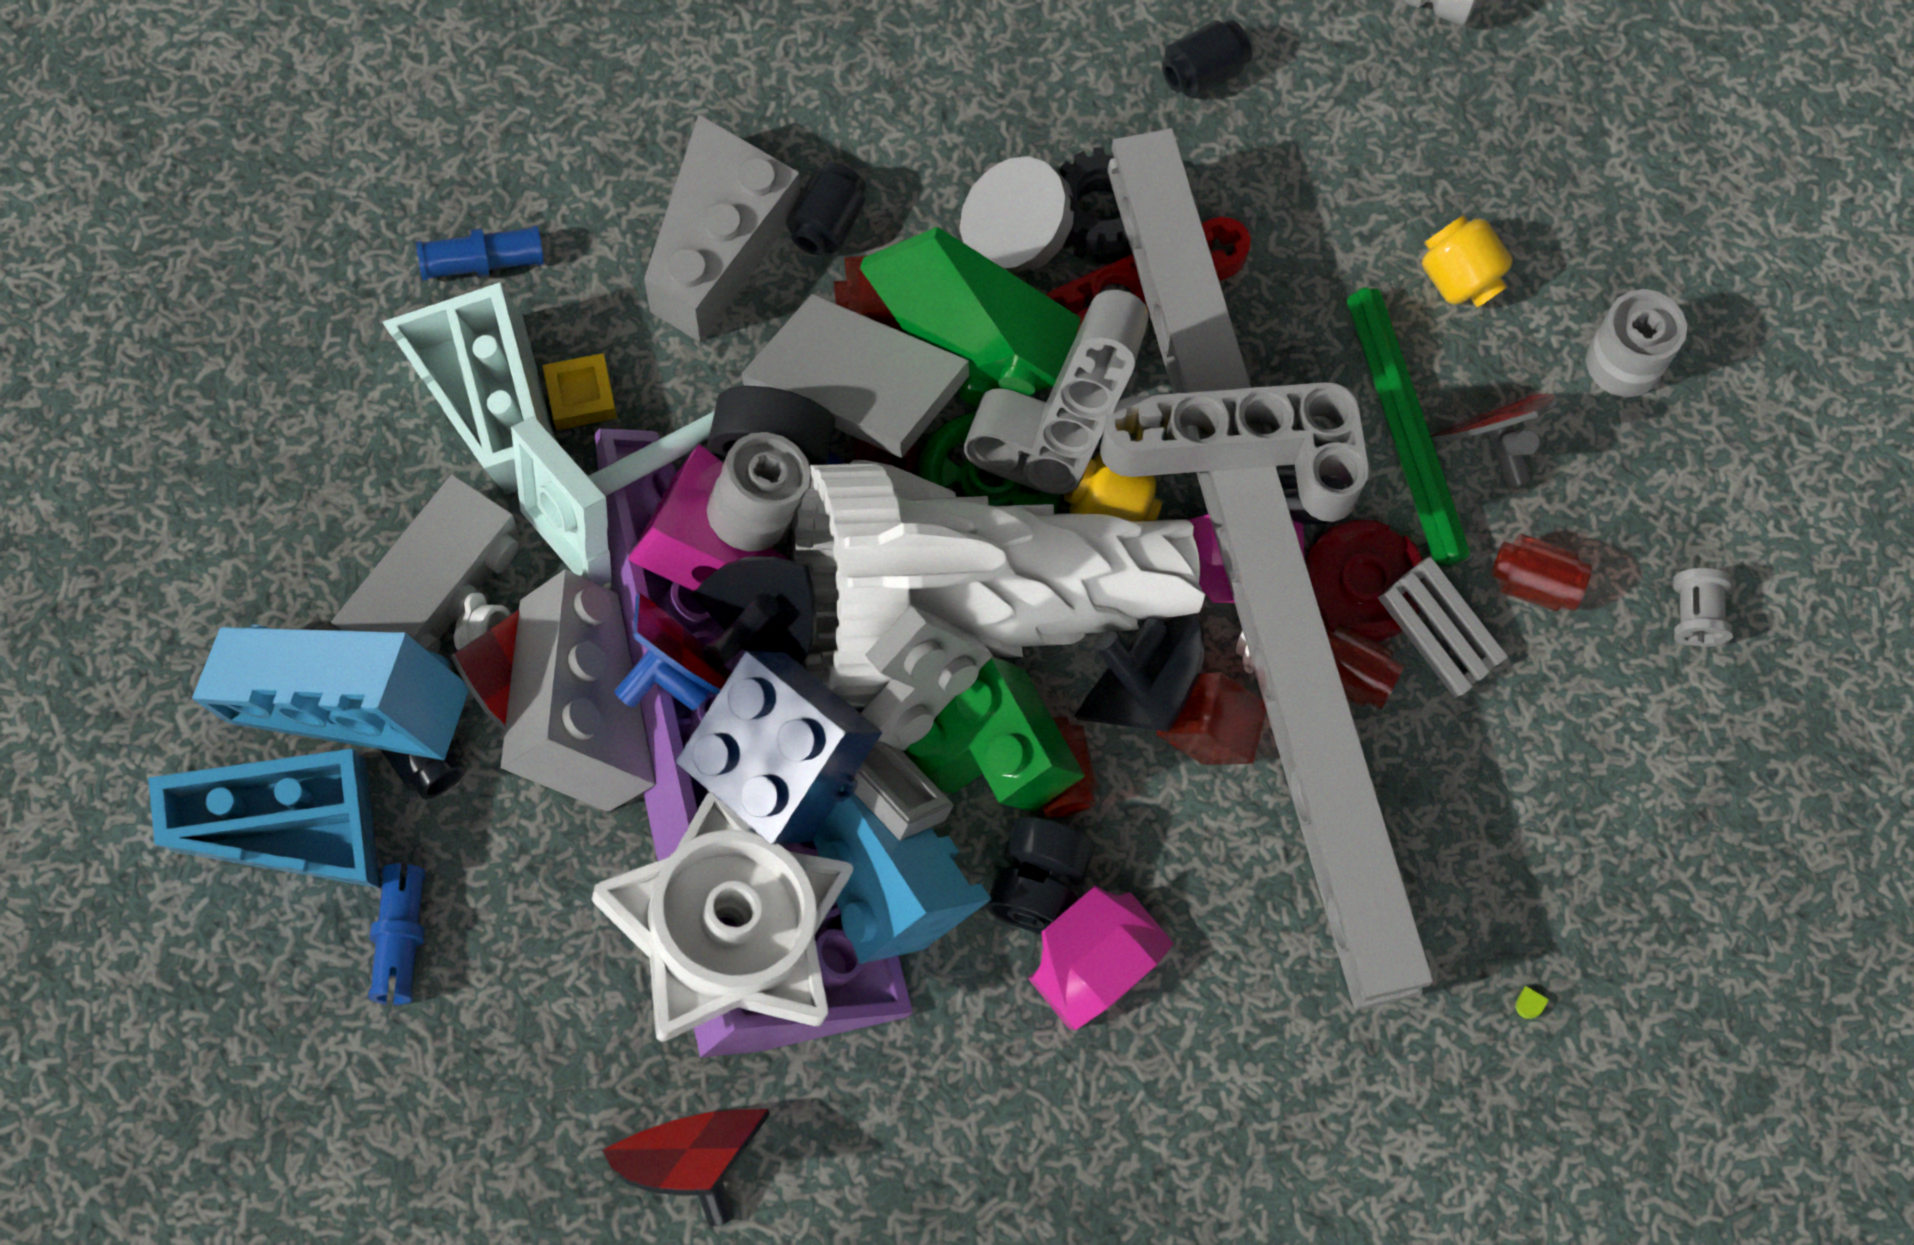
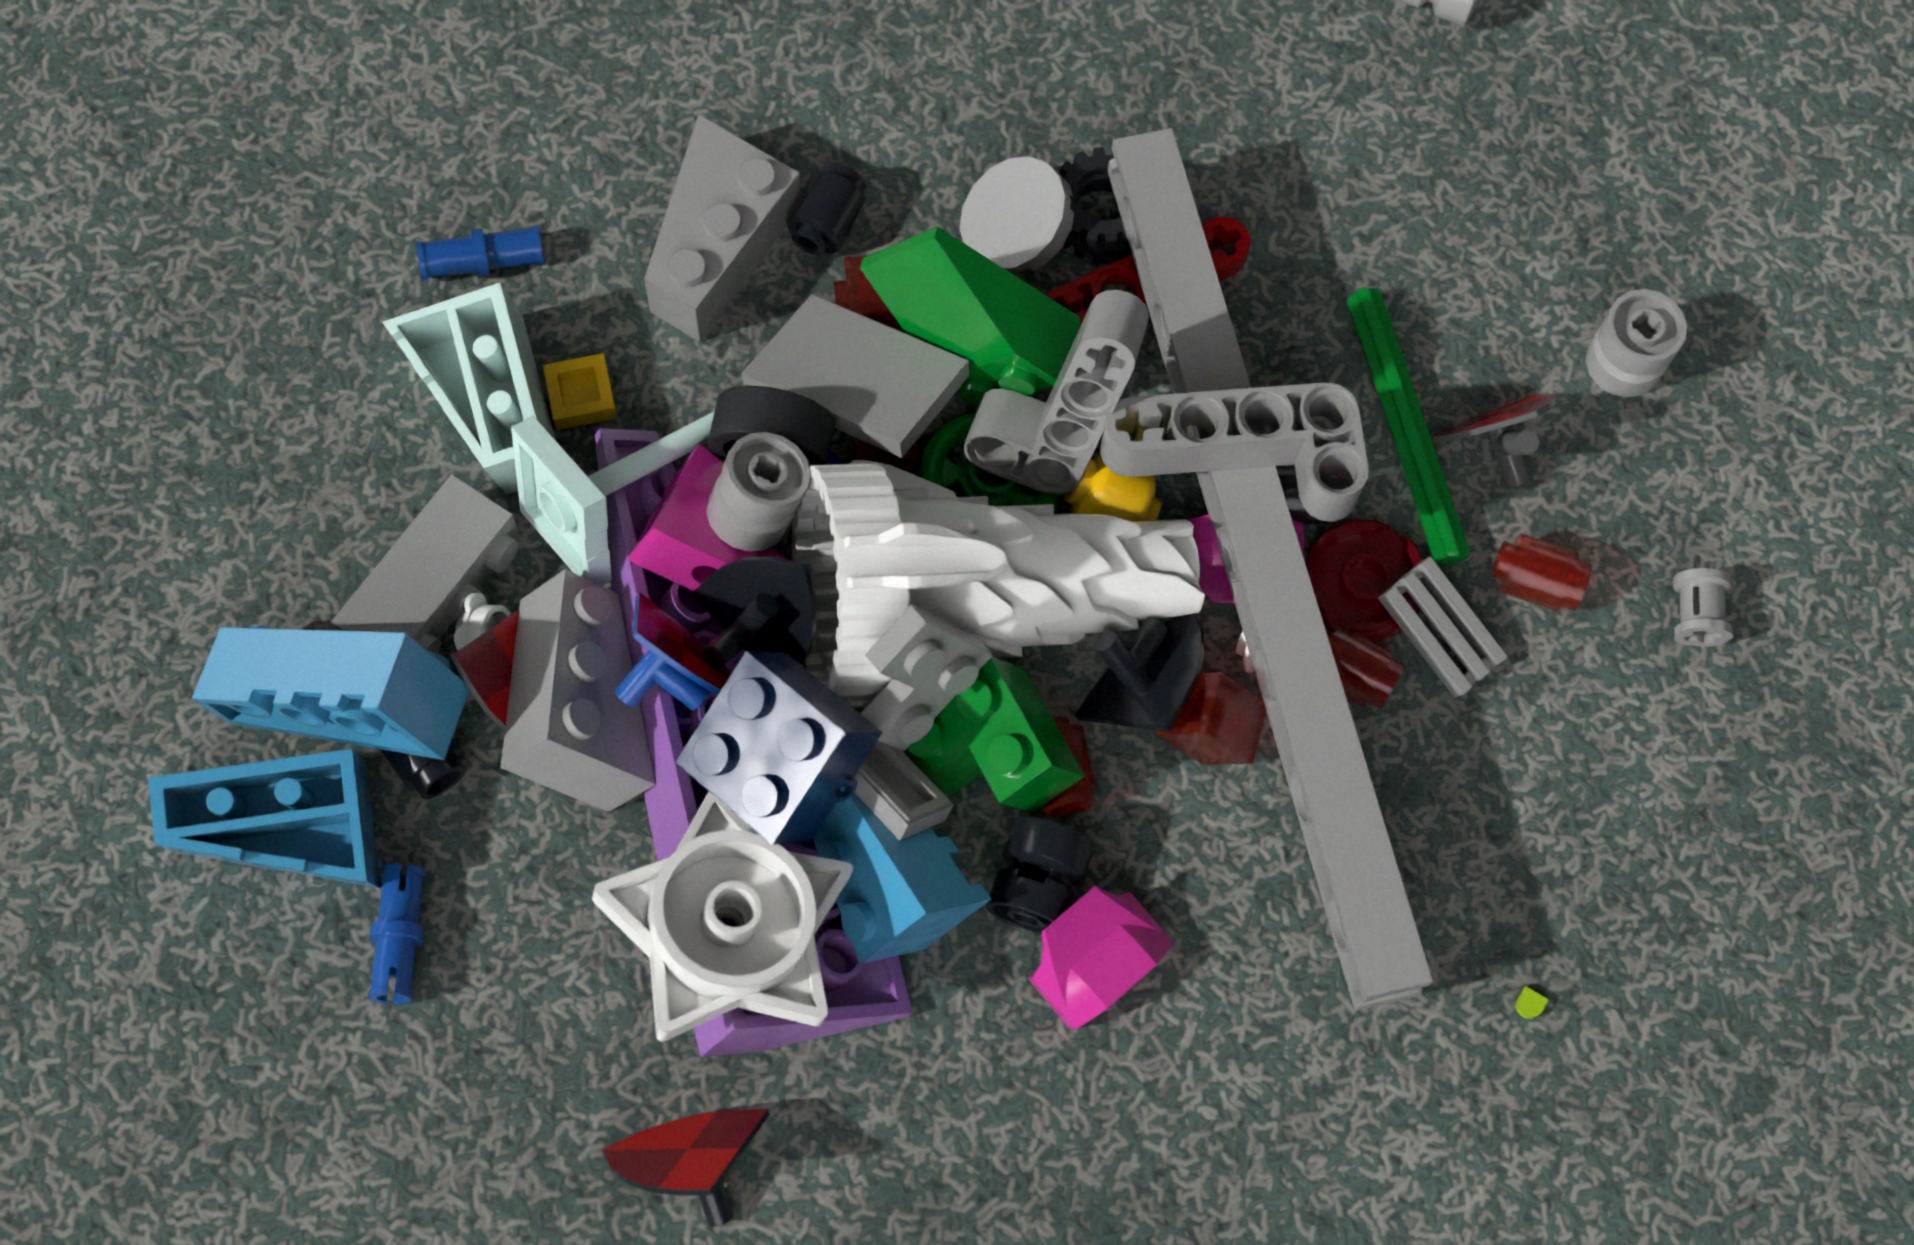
black brick [1162,20,1252,99] -> none
yellow head [1422,215,1513,308] -> none

